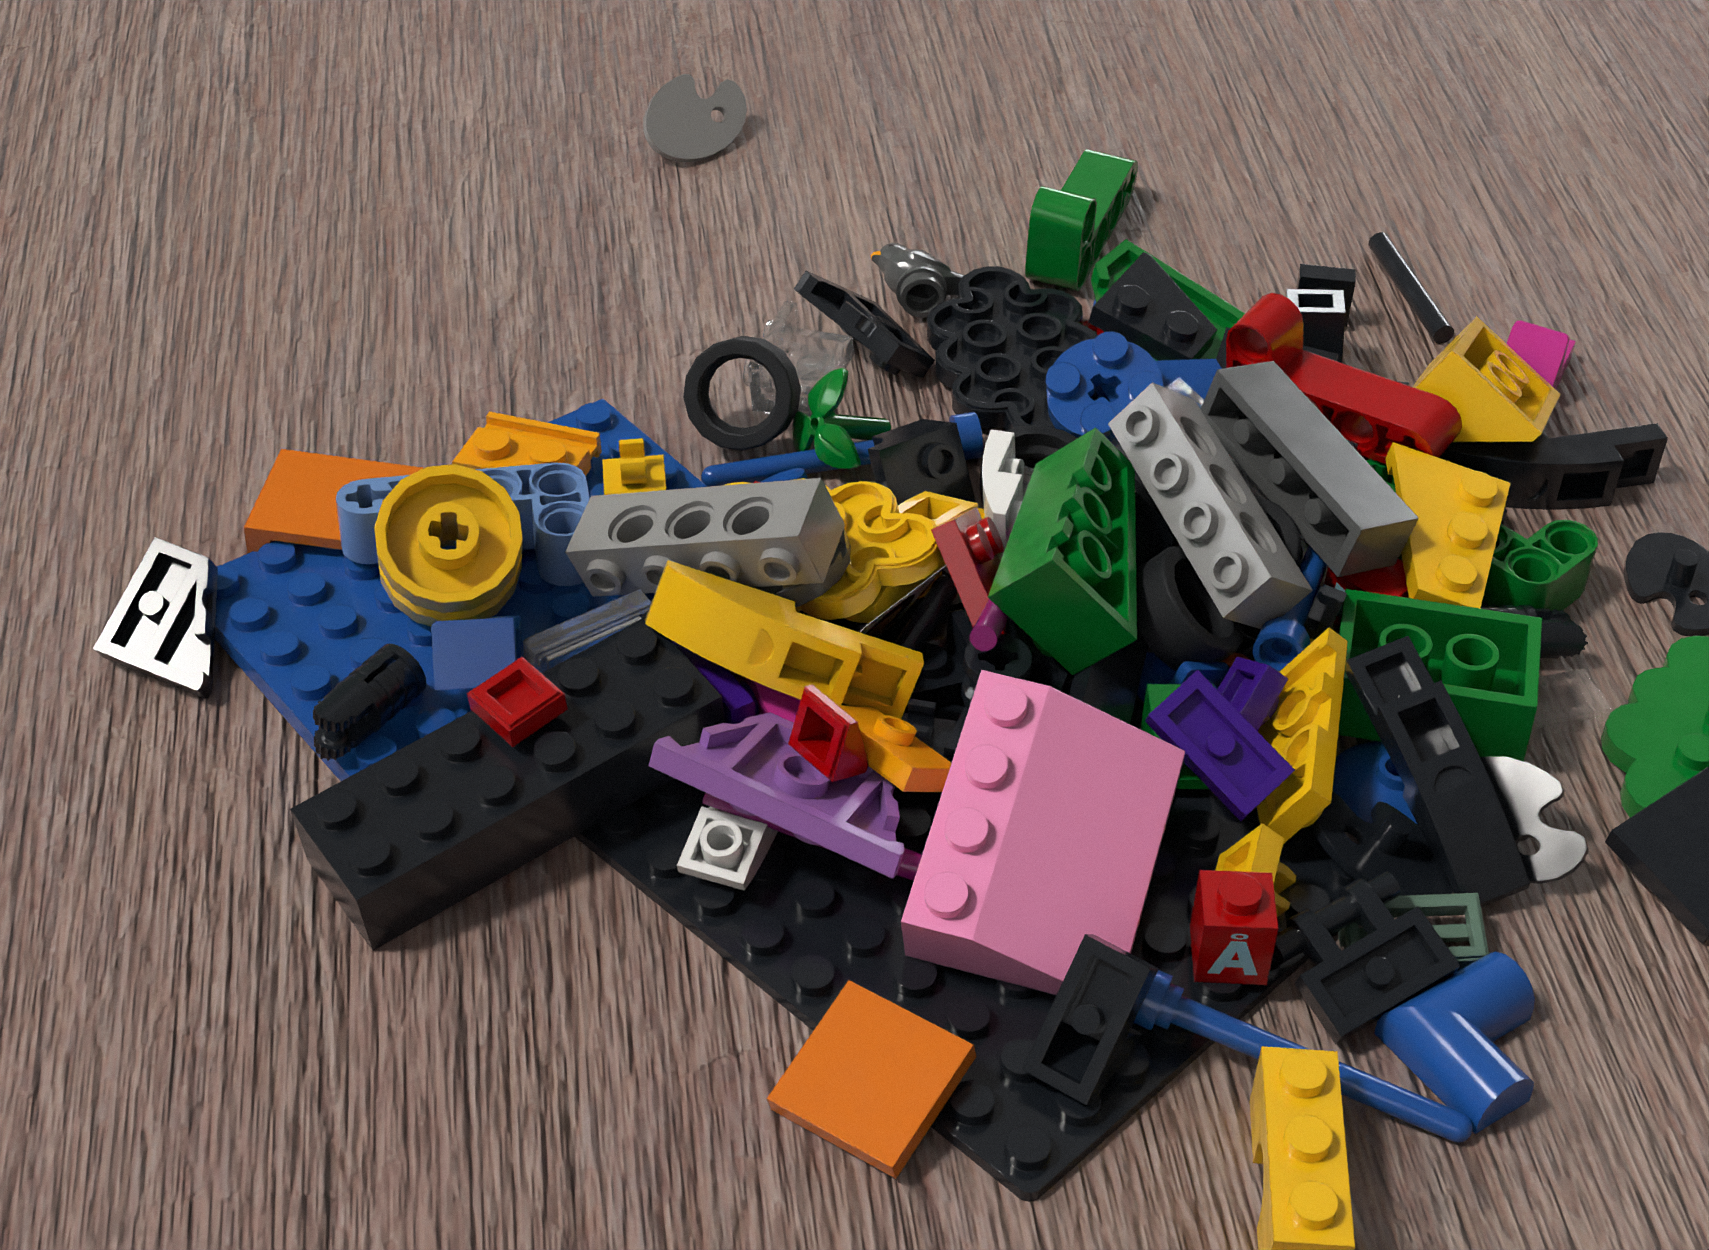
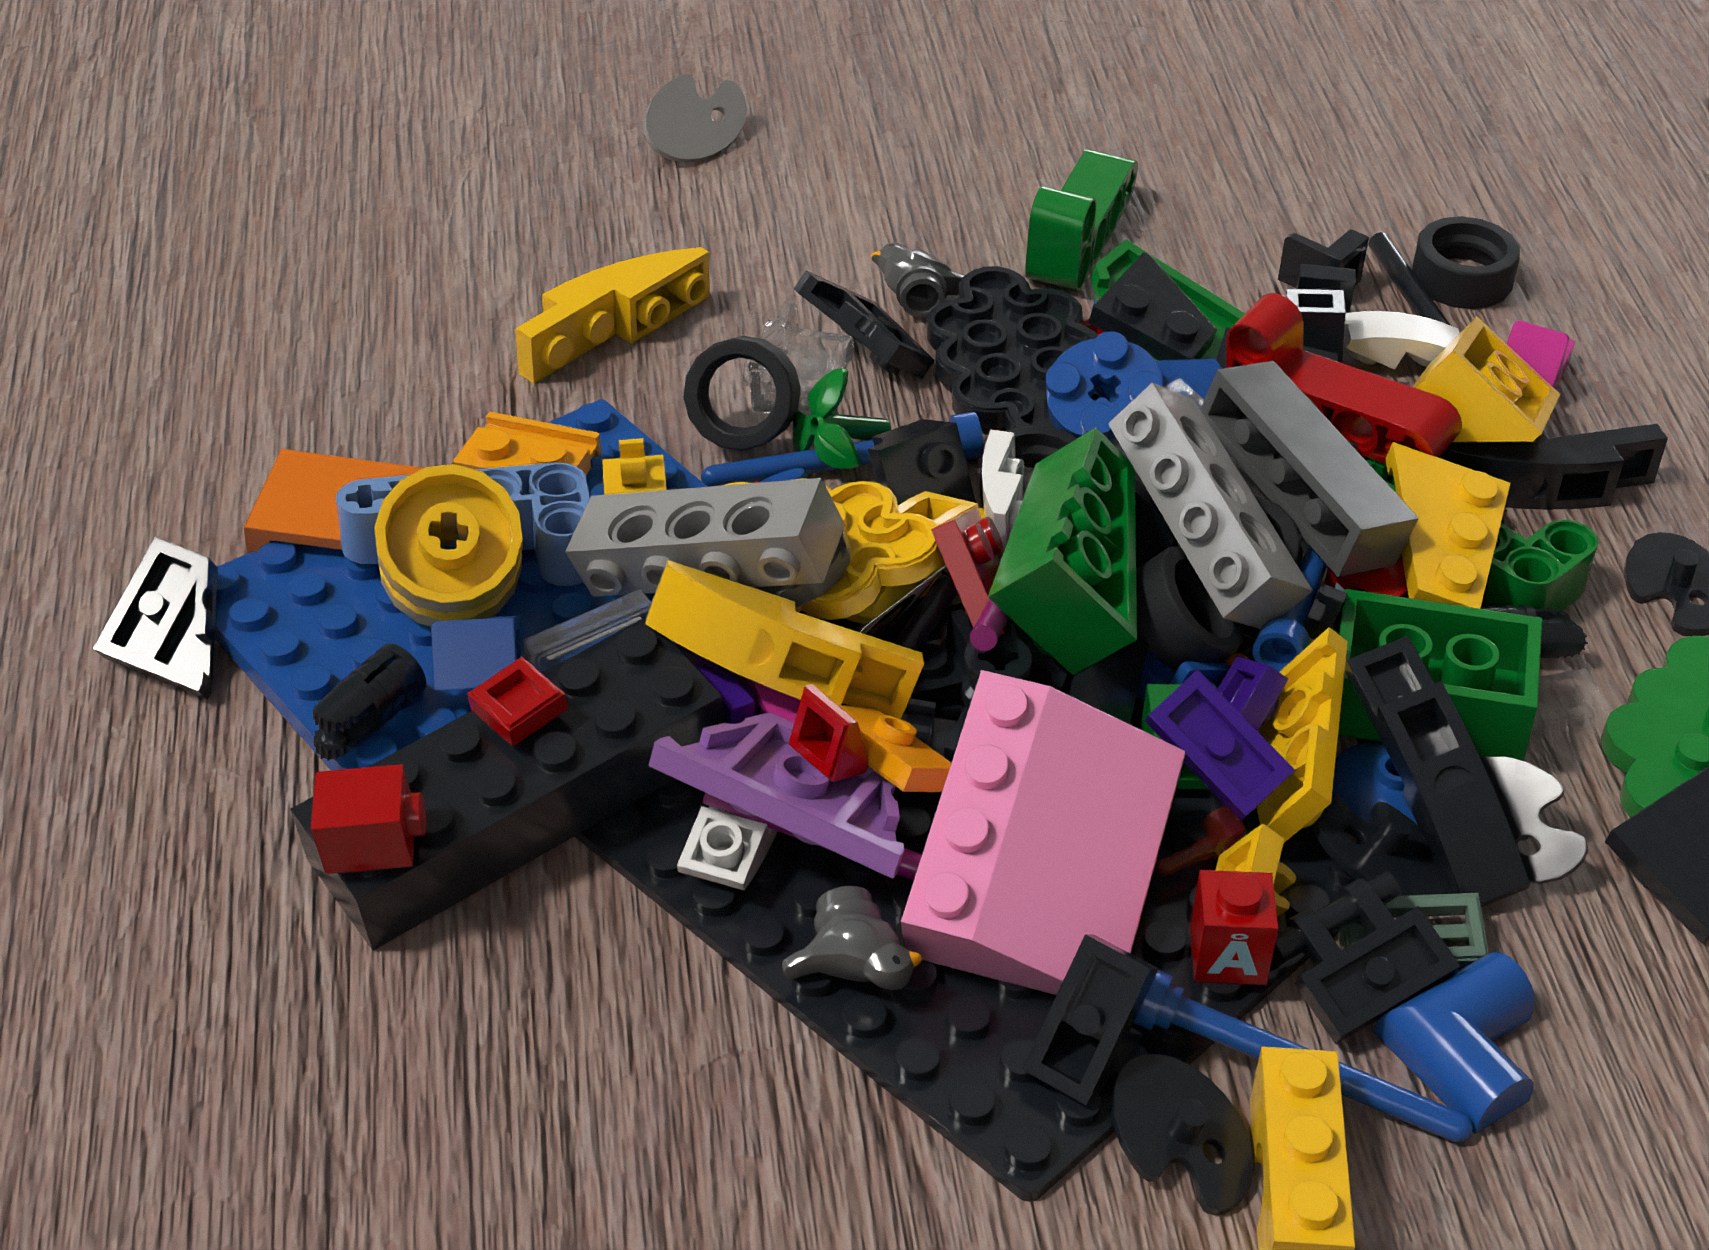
orange tile [766,980,977,1179] -> none
none -> red brick [311,764,426,874]
none -> yellow slope [515,247,710,383]
none -> dark grey animal [782,886,922,991]
none -> black piece [1111,1054,1254,1216]
none -> clear red hand [1156,807,1245,877]
none -> black panel [1278,229,1369,288]
none -> white slope [1344,311,1459,369]
none -> black tyre [1412,216,1520,309]

